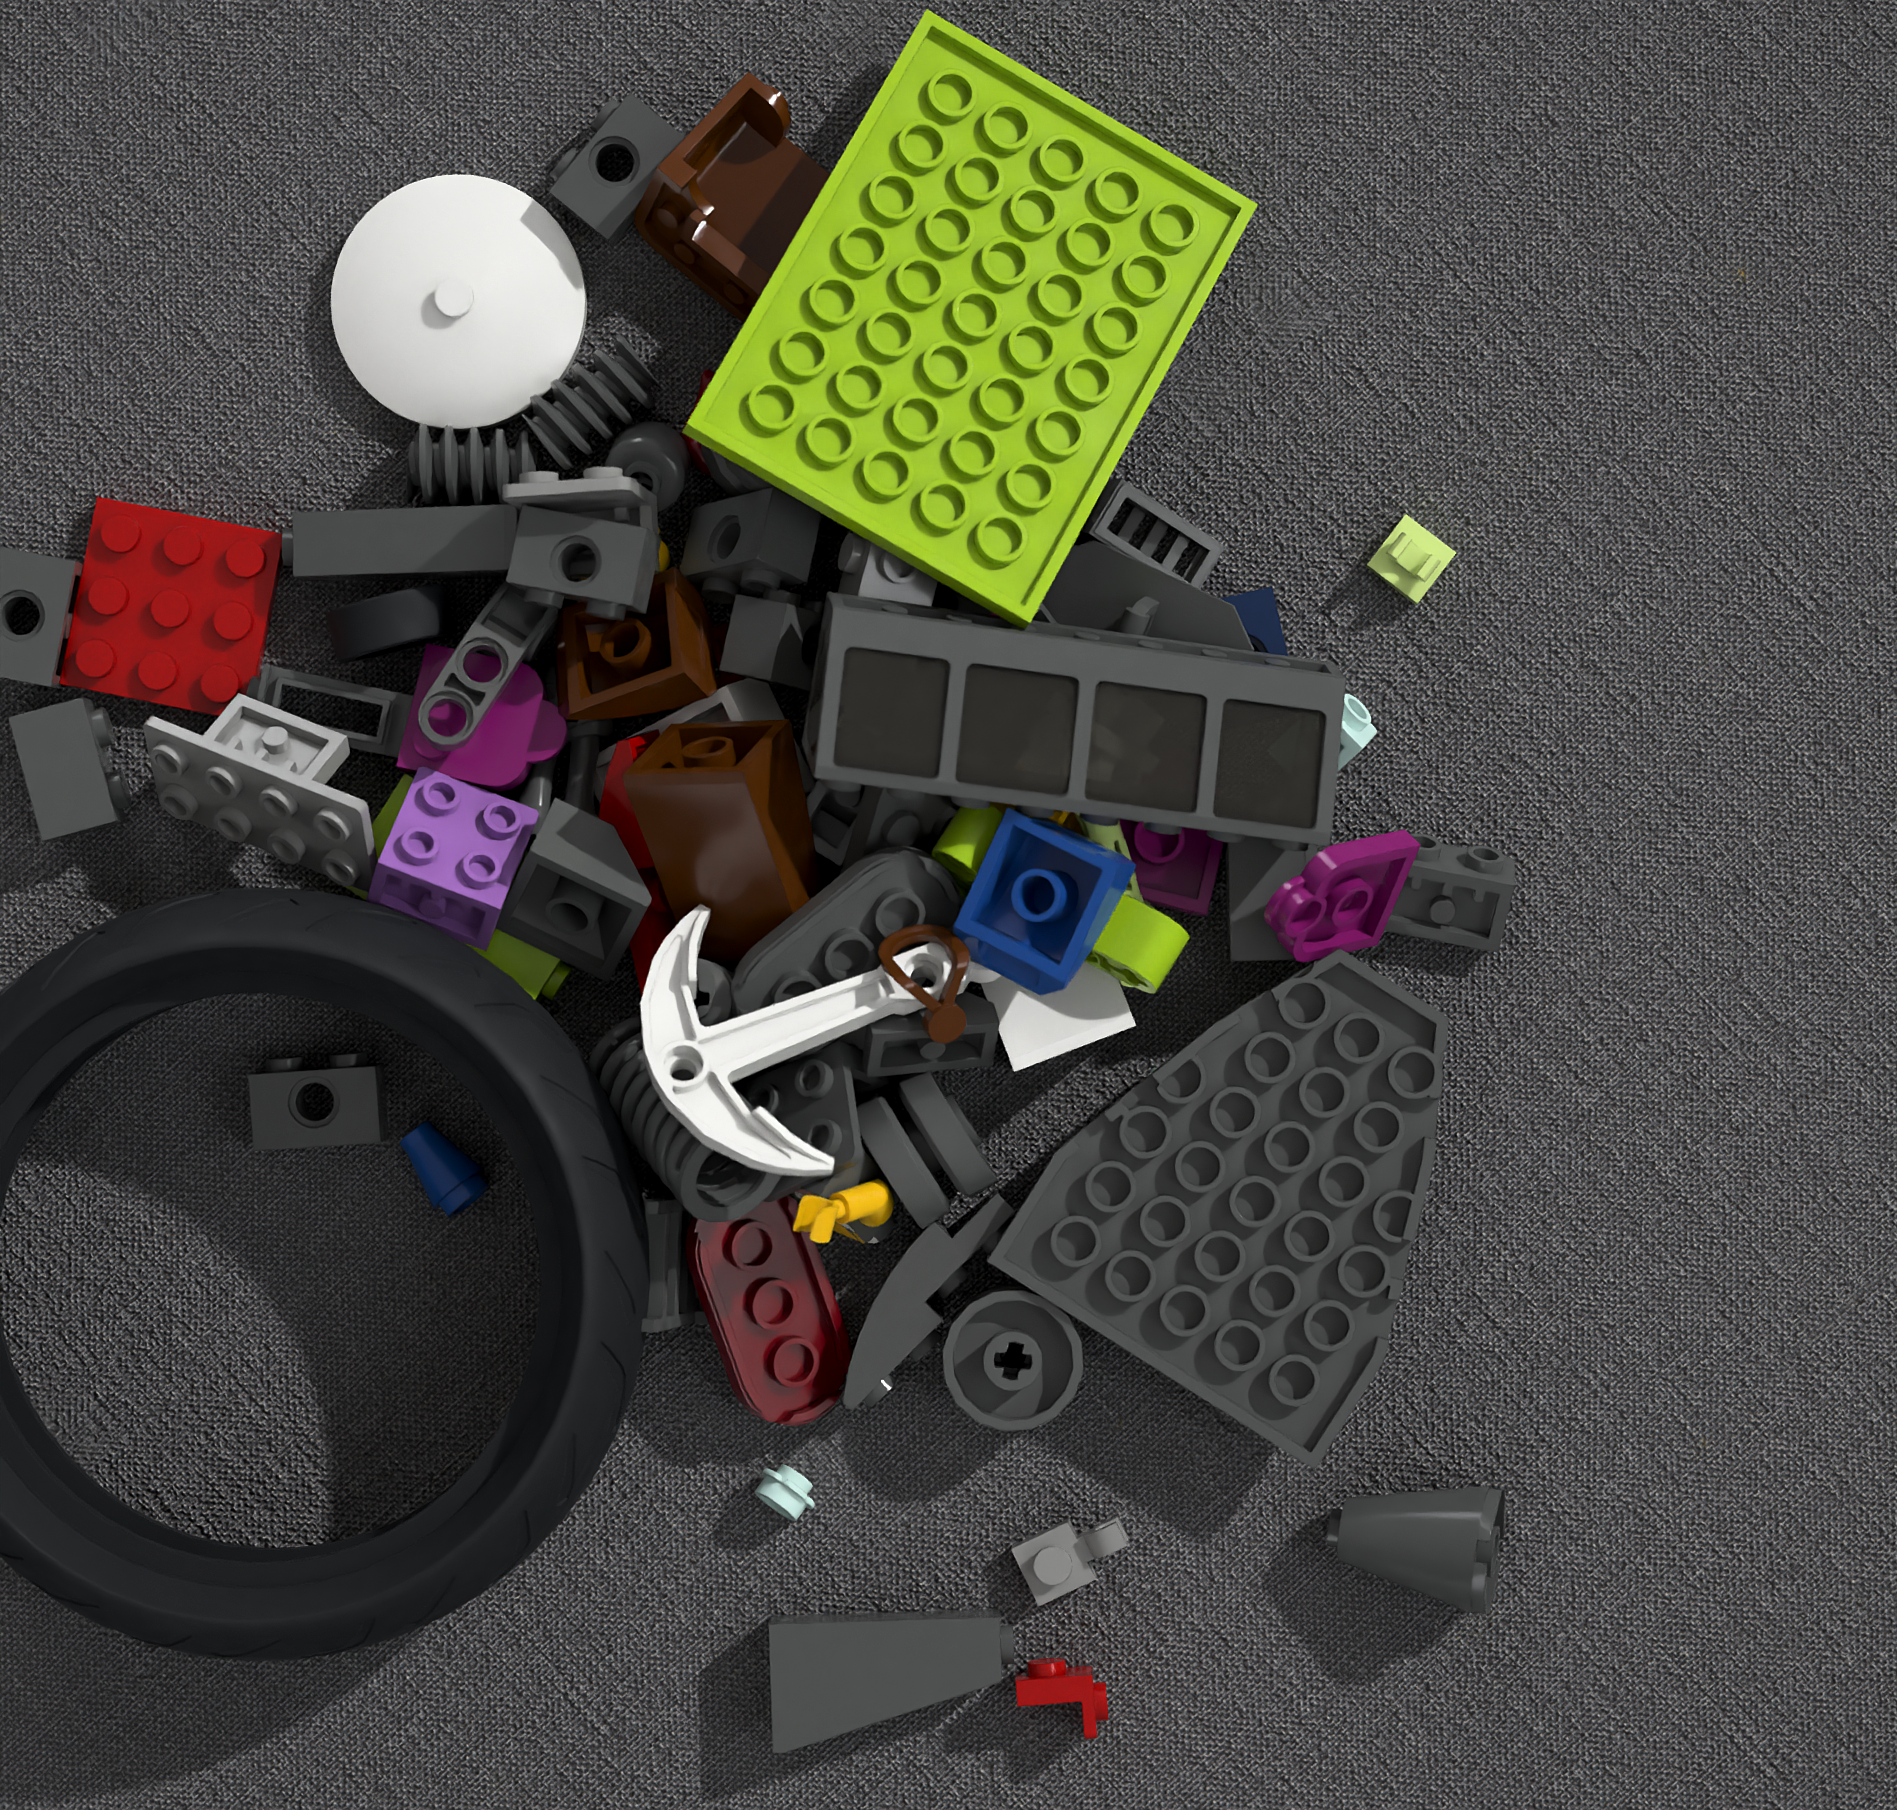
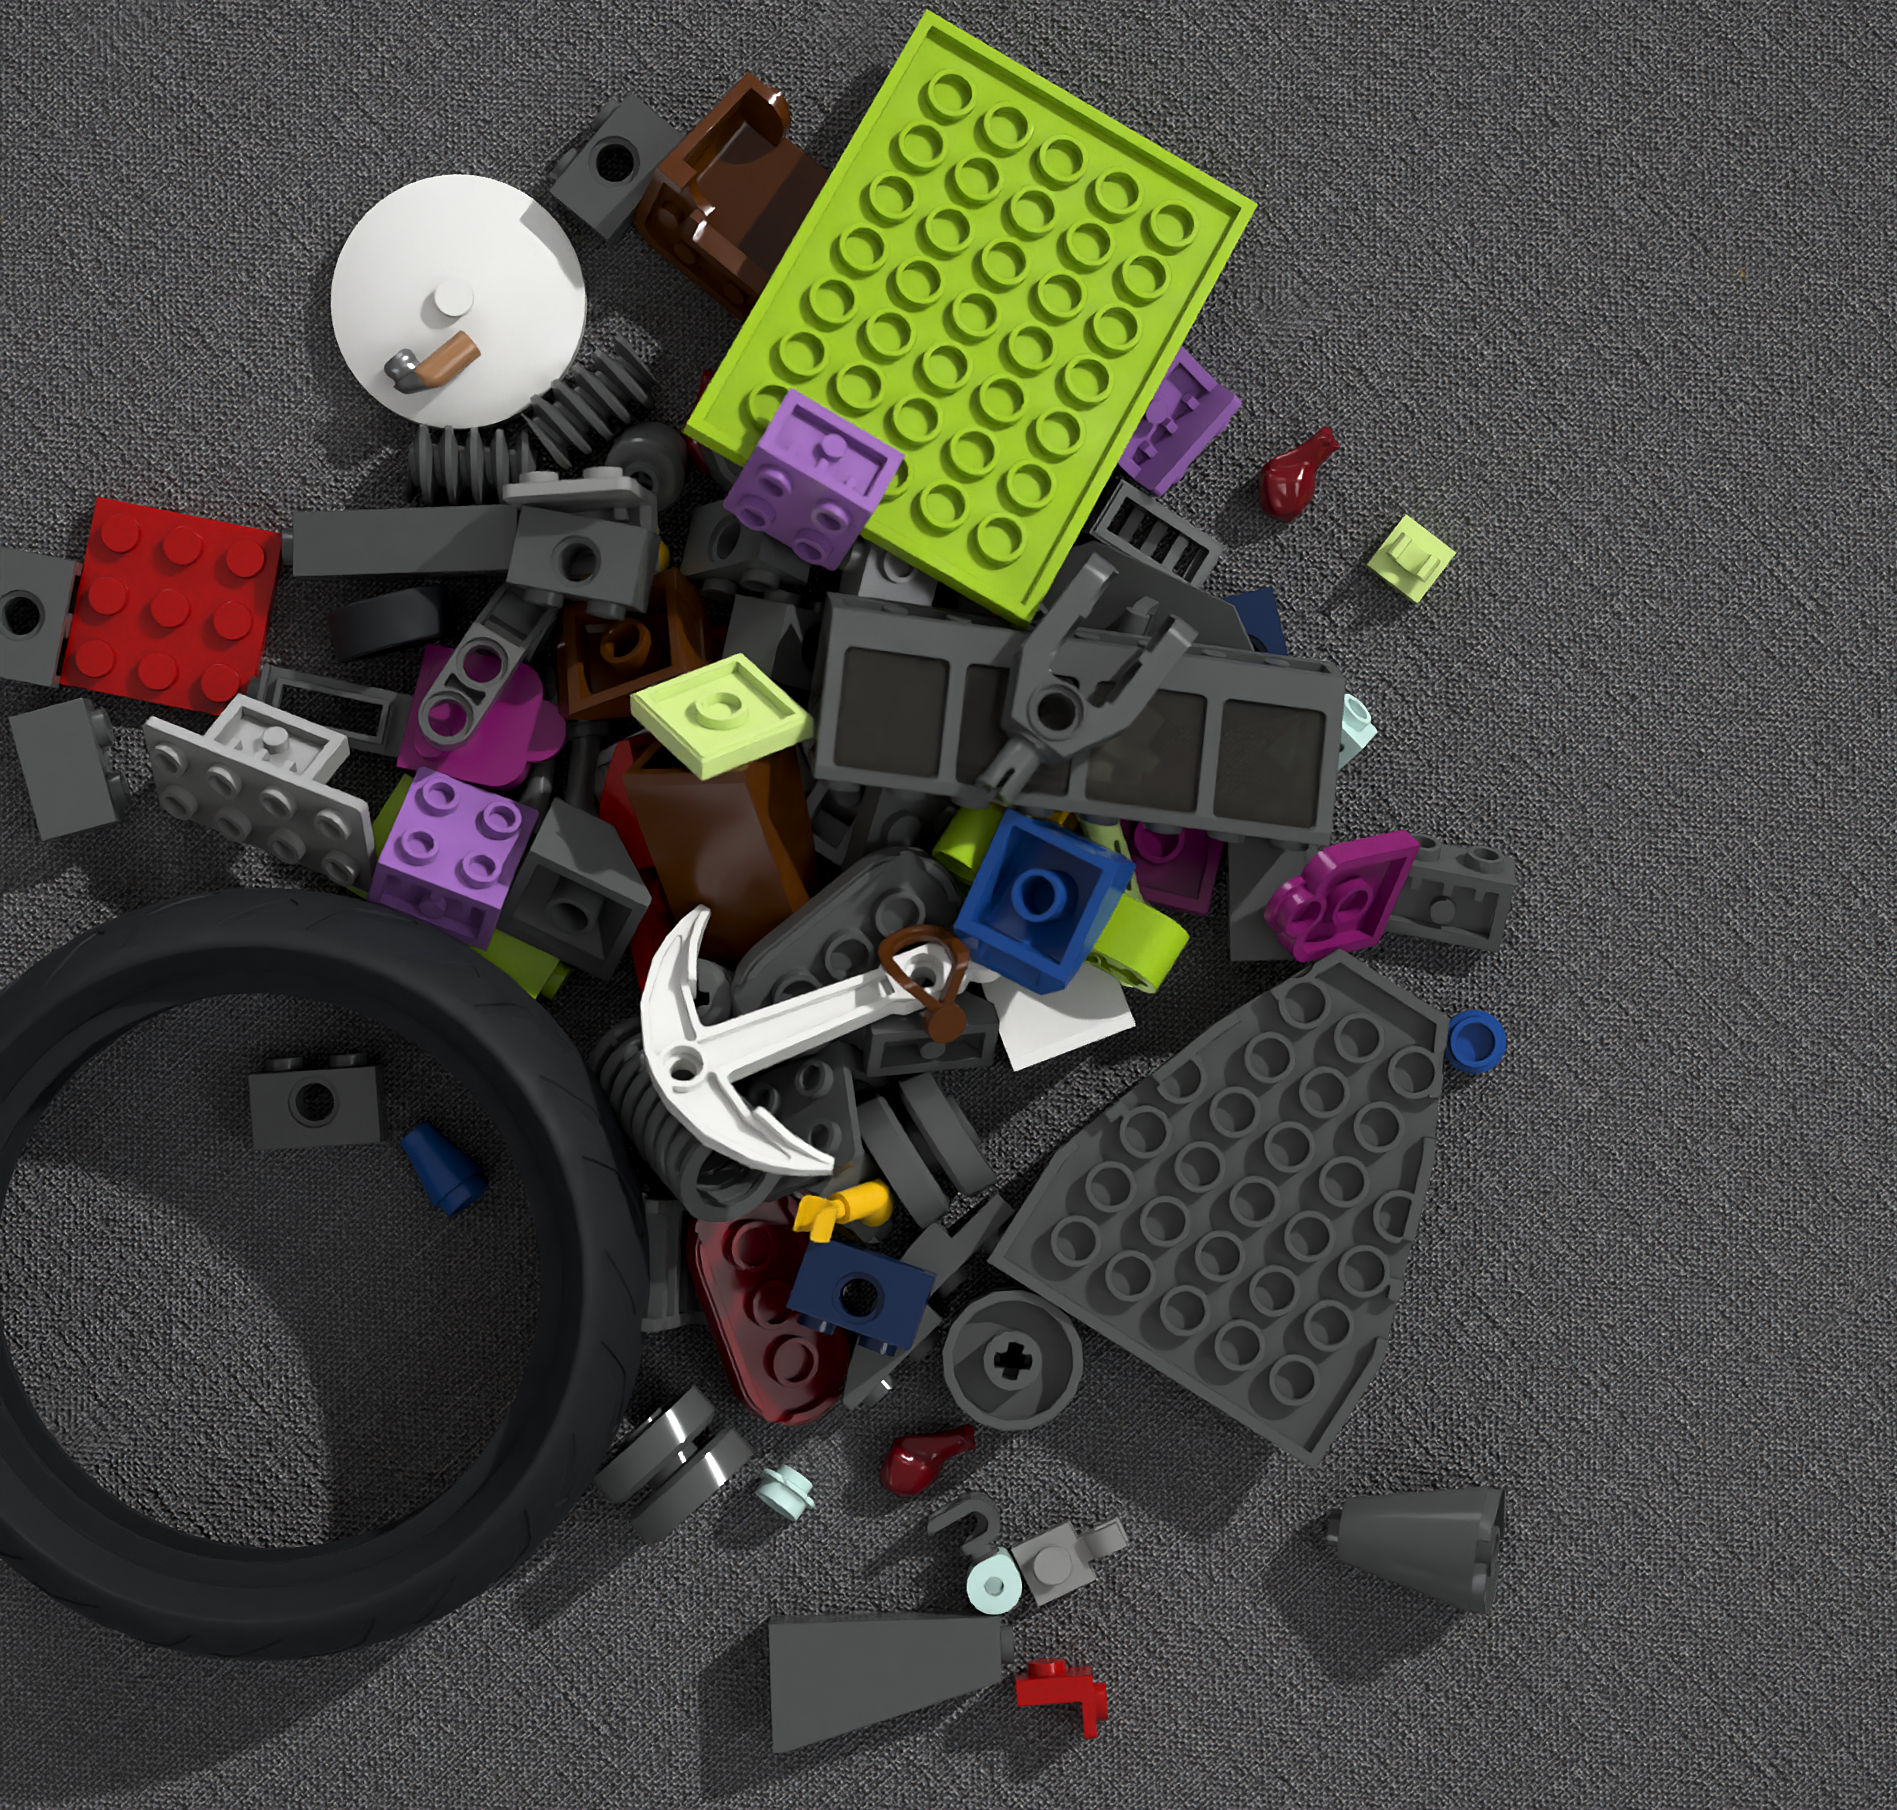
none -> medium nougat arm [384,330,481,395]
none -> dark grey wheel [591,1384,755,1547]
none -> yellowish green tile [630,653,814,781]
none -> medium lavender bracket [722,388,905,571]
none -> dark blue brick [786,1236,938,1357]
none -> dark red animal [880,1424,976,1499]
none -> leg [927,1491,1022,1615]
none -> dark grey piece [976,551,1199,808]
none -> medium lavender bracket [1116,345,1242,497]
none -> dark red animal [1259,426,1340,523]
none -> blue plate [1444,1010,1506,1074]

